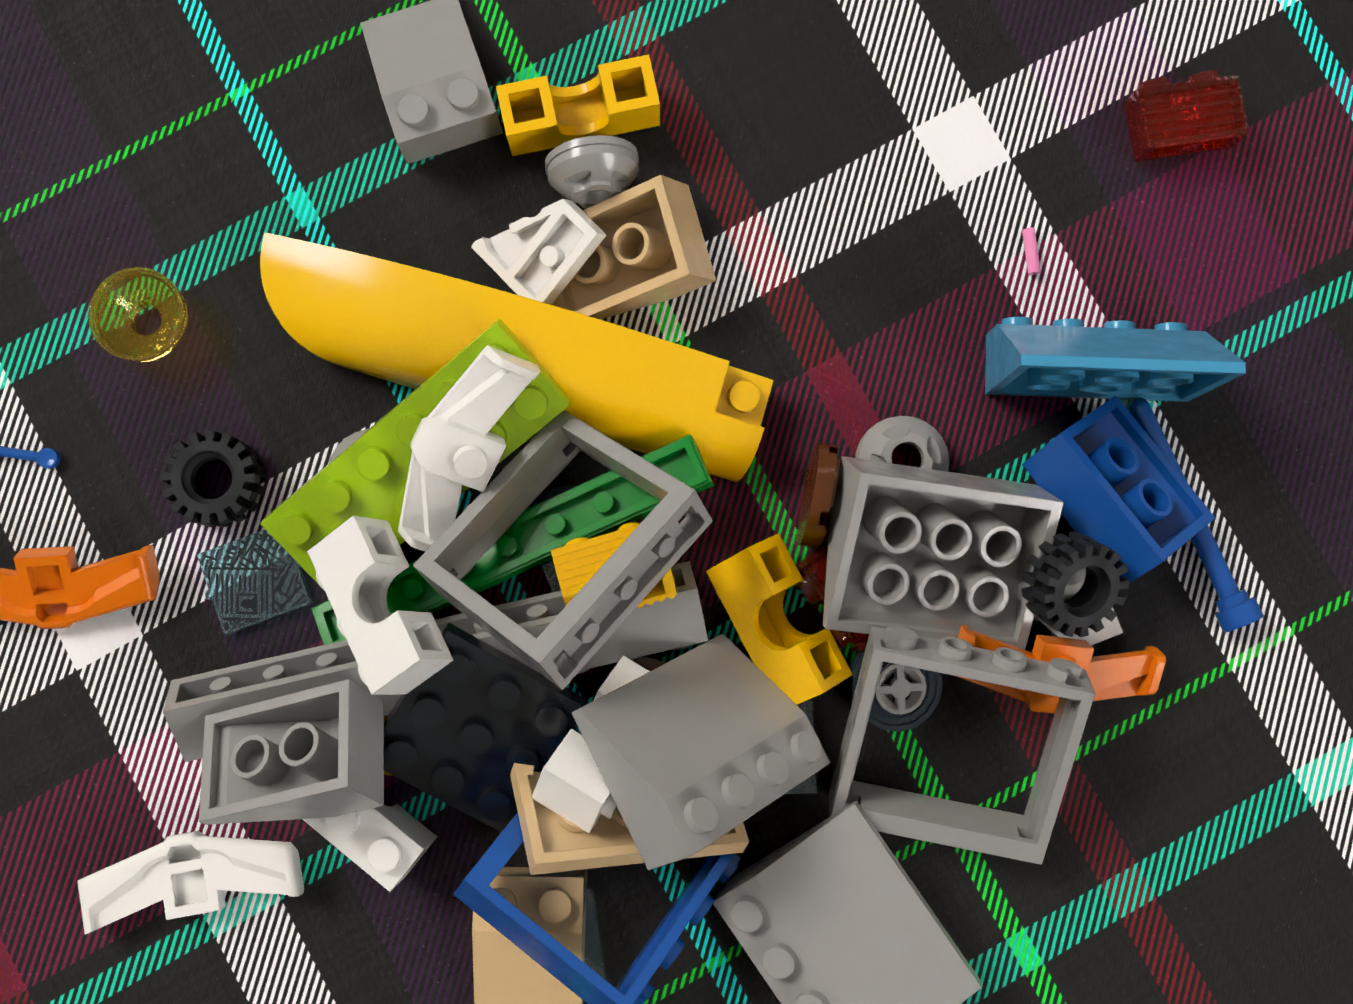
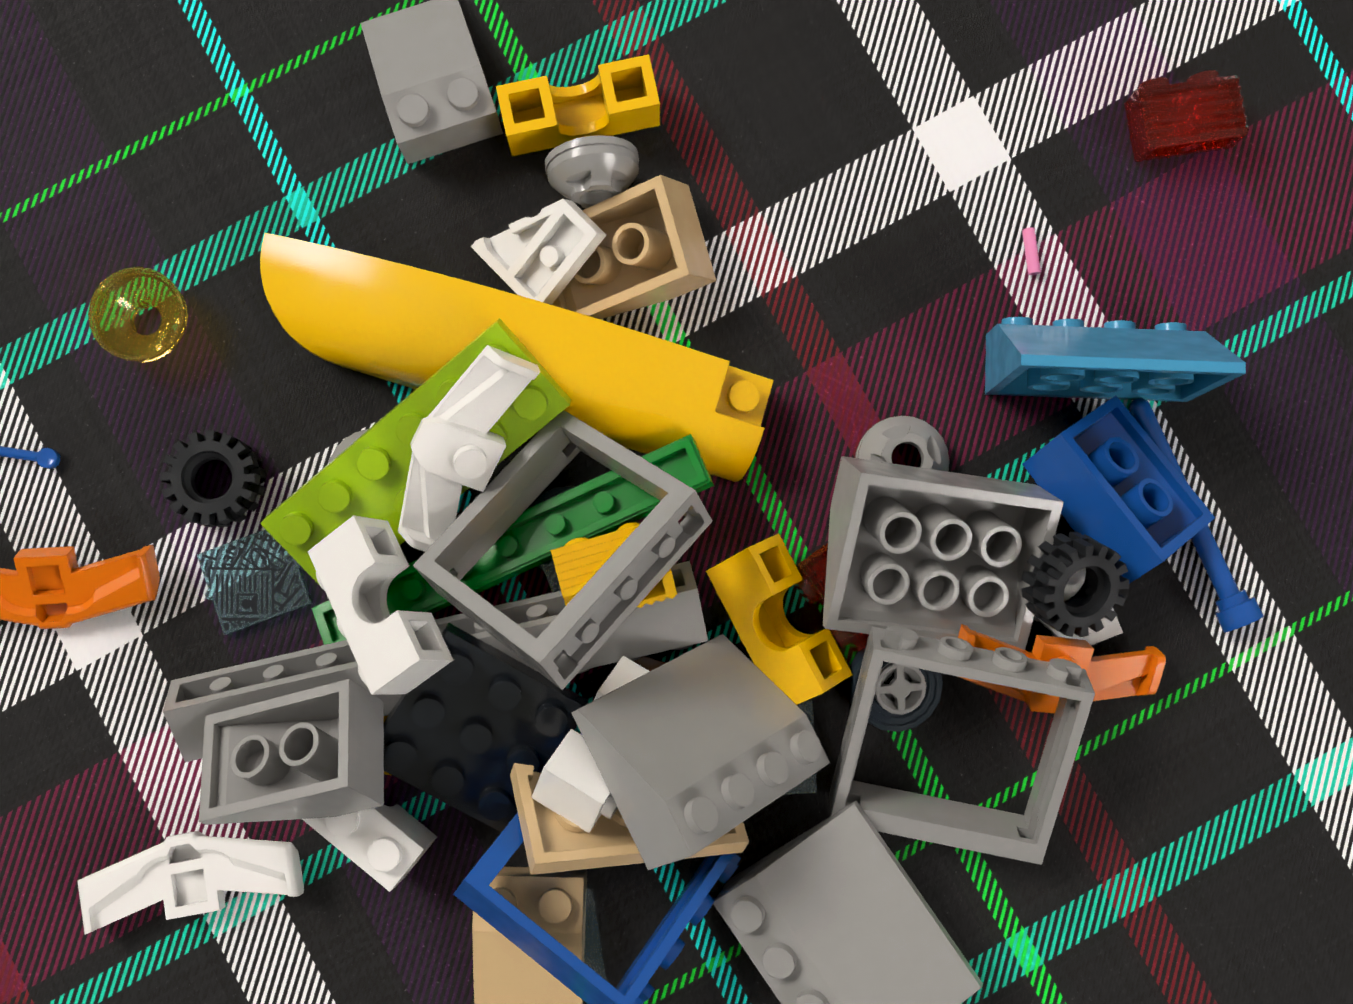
reddish brown tile [797,441,839,548] -> none

